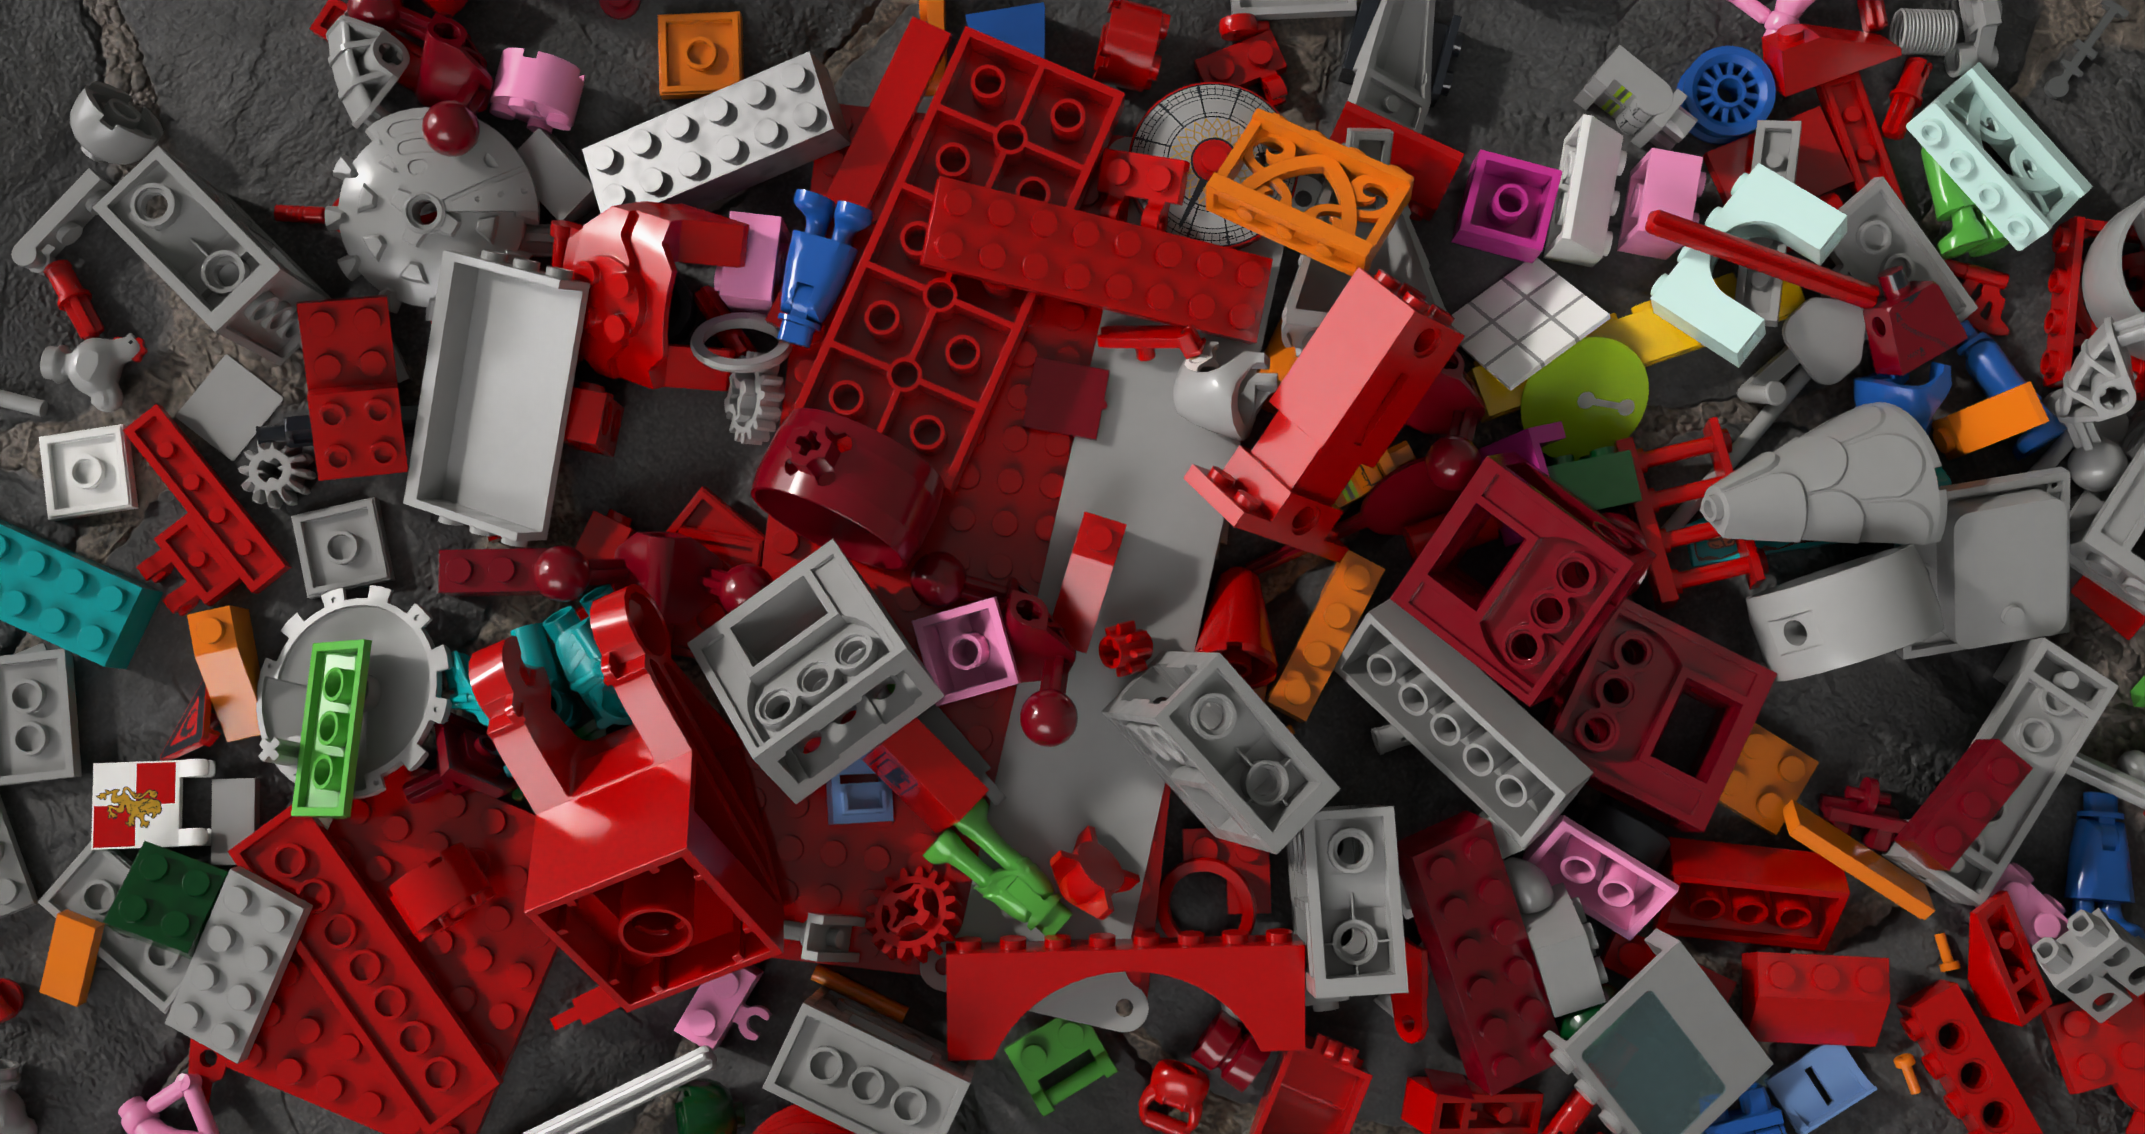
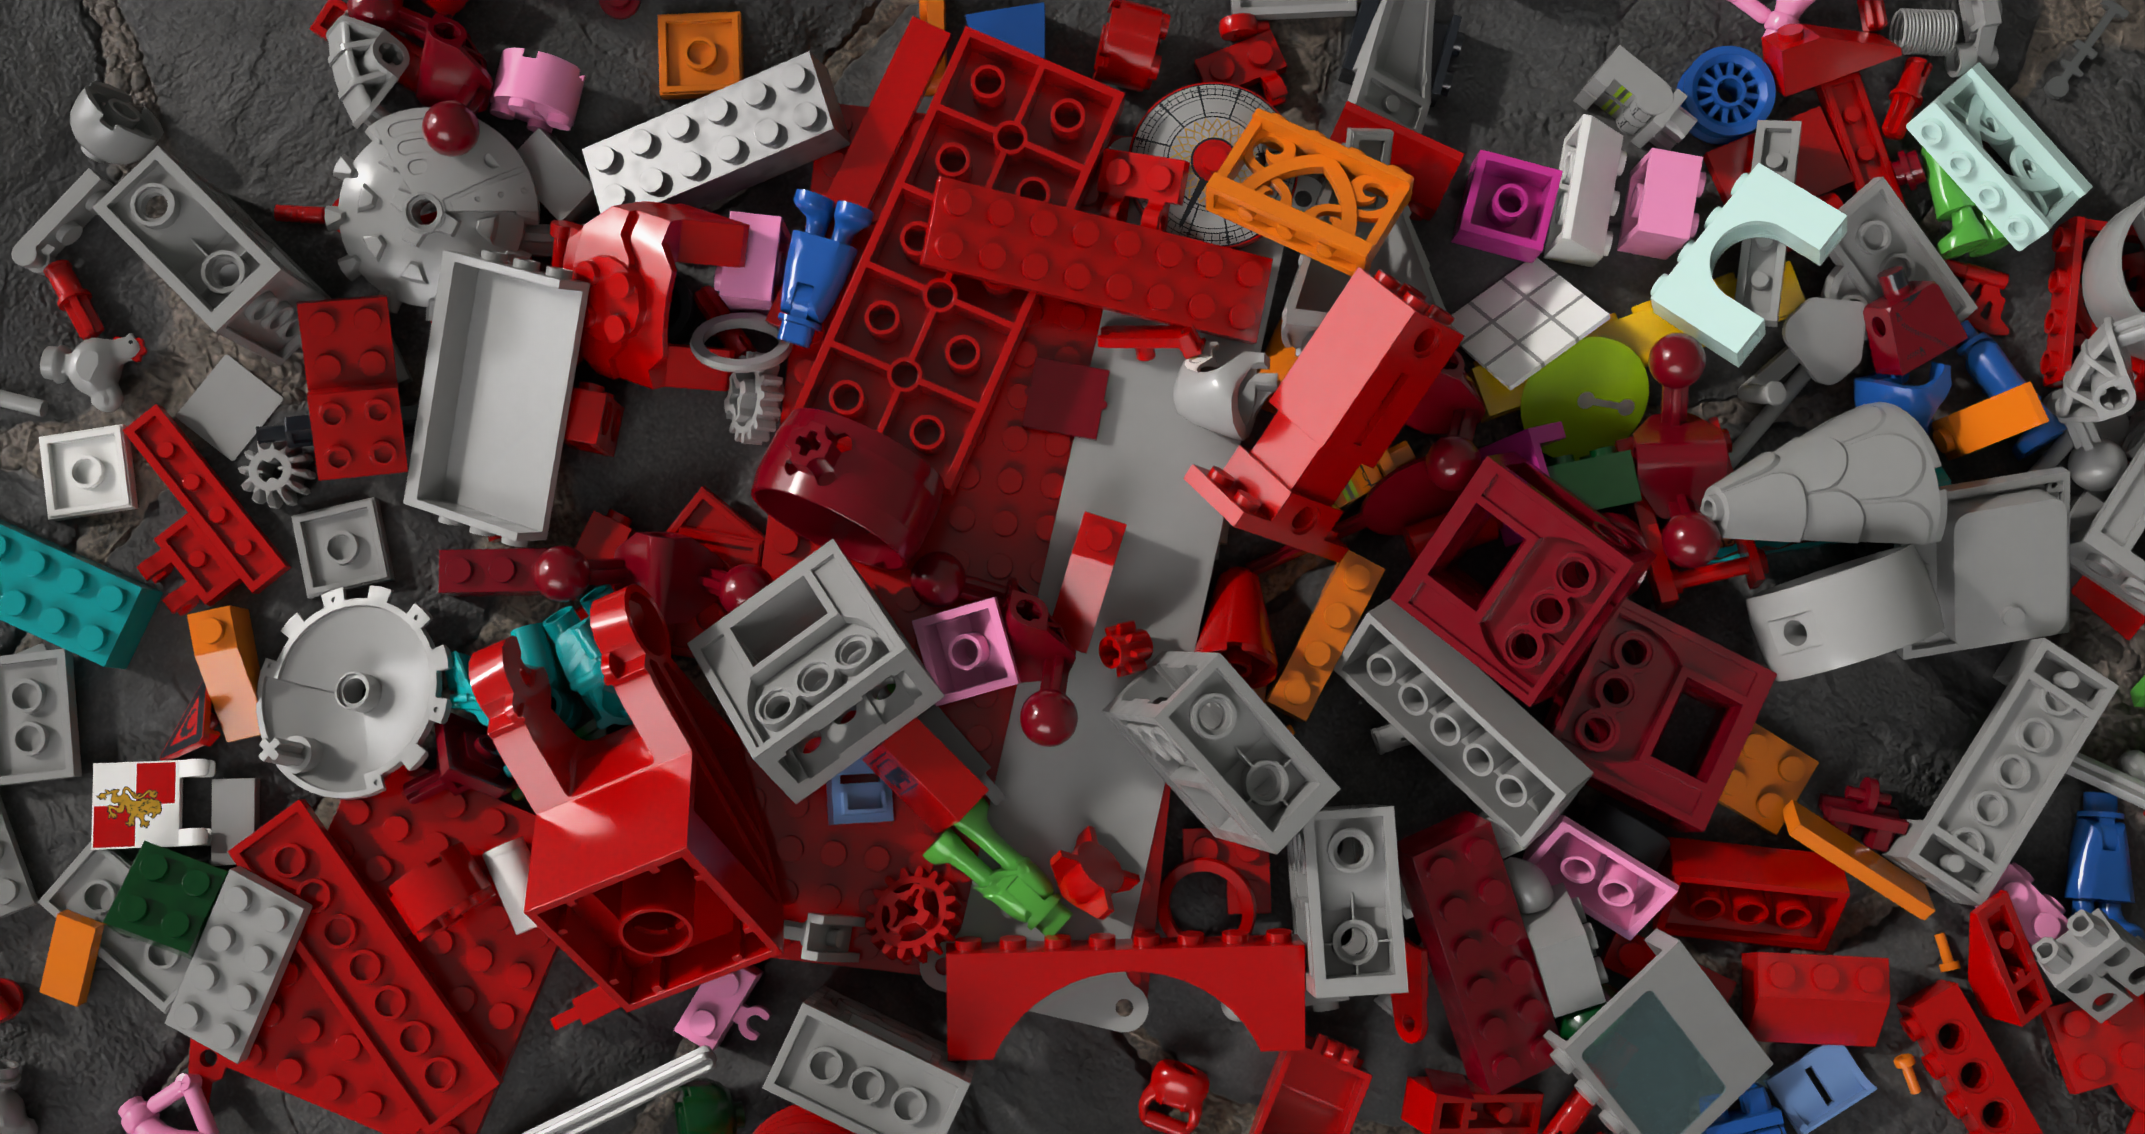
bright green slope [291,639,372,819] -> none
orange piece [810,964,909,1023] -> none
bright green plate [1004,1017,1118,1117] -> none
dark red wheel [1190,1010,1271,1092] -> none
red axle [1645,210,1880,309] -> none
dark red brick [1894,739,2033,871] -> none
none -> white pin [482,837,538,935]
none -> dark red piece [1632,333,1728,568]
none -> dark red plate [1892,150,1927,191]

